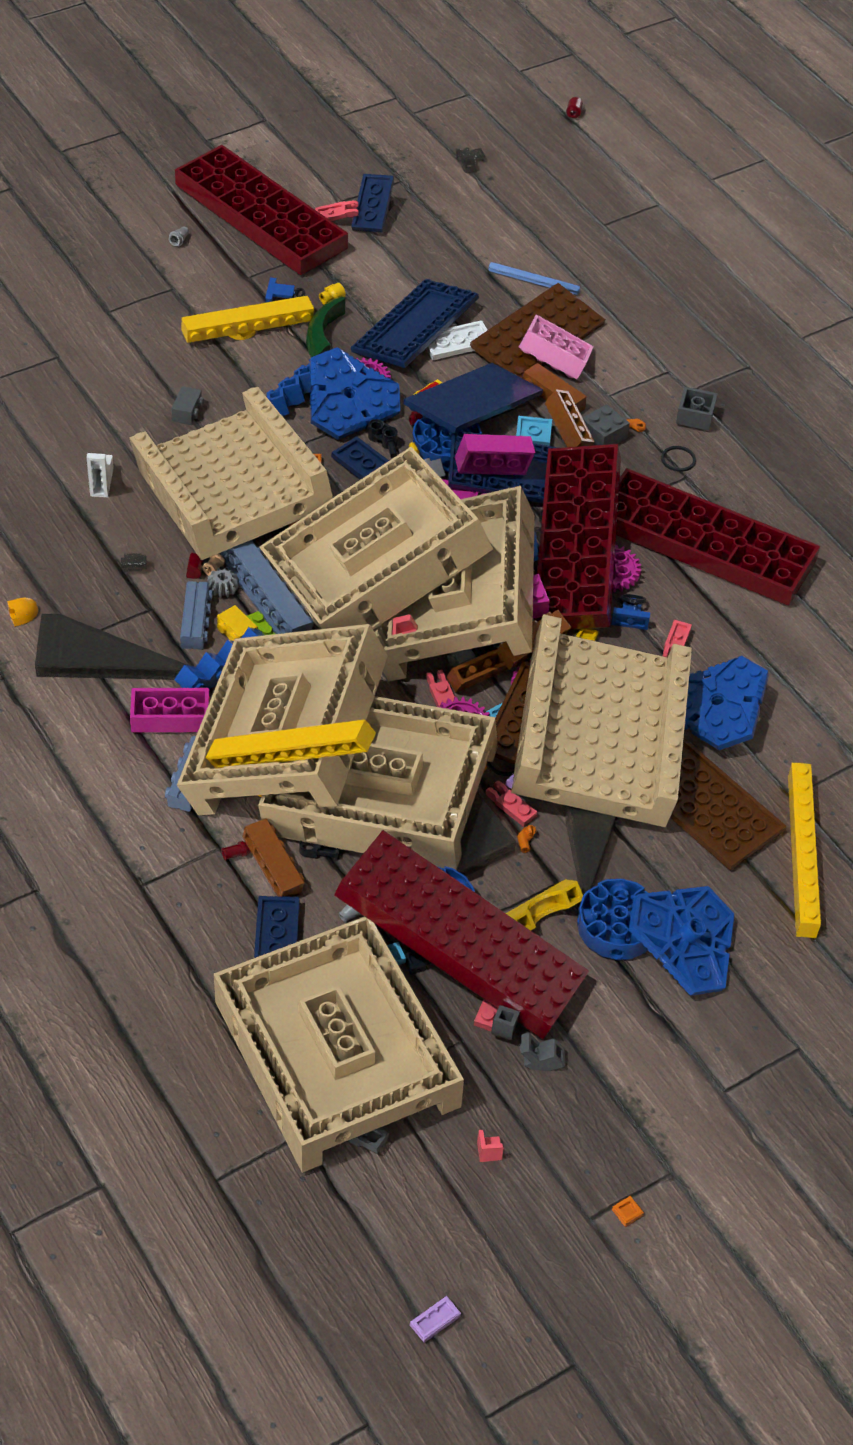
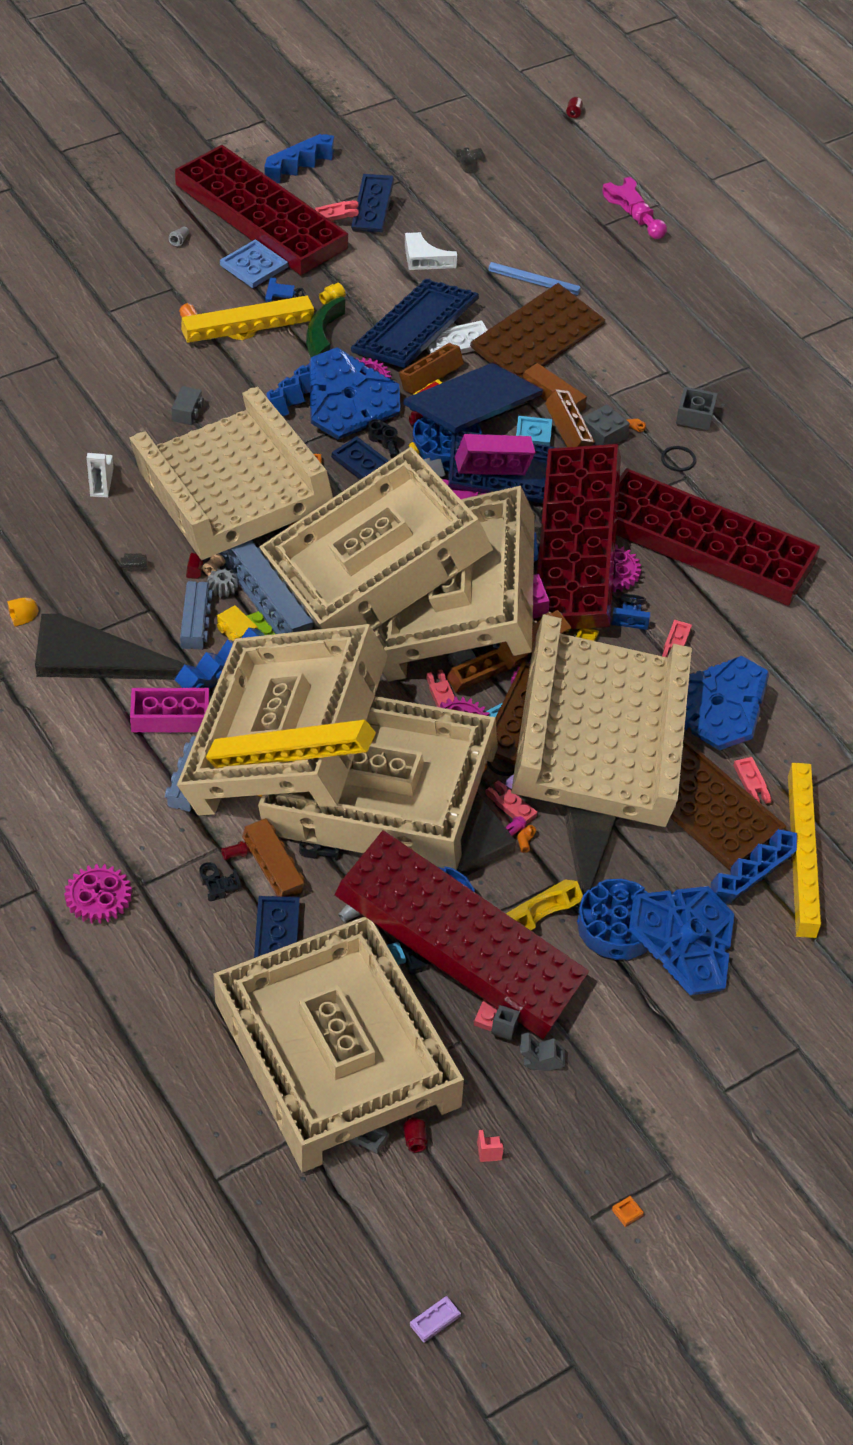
coral panel [392,614,417,635] -> none
bright pink slope [519,315,594,379] -> none
none -> dark pink gear [64,864,132,924]
none -> orange cone [179,303,198,317]
none -> black piece [199,862,241,902]
none -> medium blue plate [220,239,288,288]
none -> blue brick [265,134,334,184]
none -> dark orange brick [399,343,464,394]
none -> dark red brick [403,1118,428,1153]
none -> white arch [405,232,457,270]
none -> dark pink pin [501,816,527,839]
none -> dark pink piece [602,177,667,239]
none -> blue brick [711,829,797,904]
none -> coral hinge [733,757,771,804]

